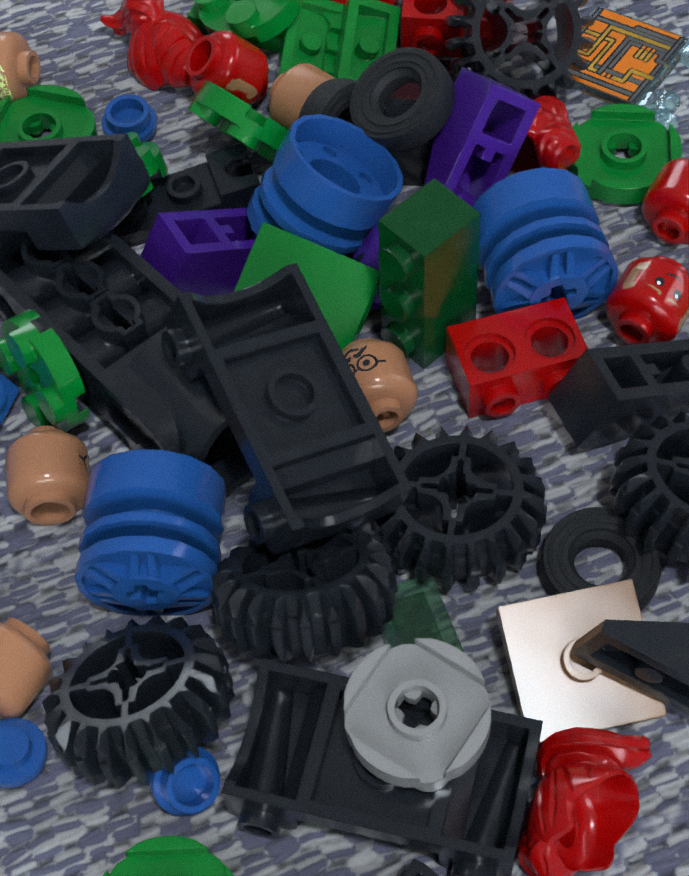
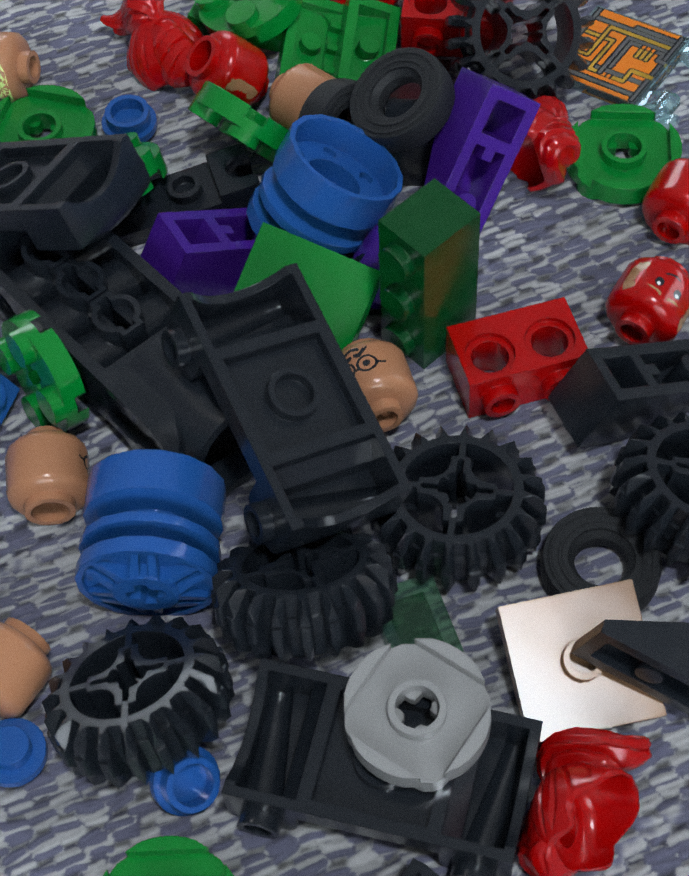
blue wheel [473,167,619,320] -> none

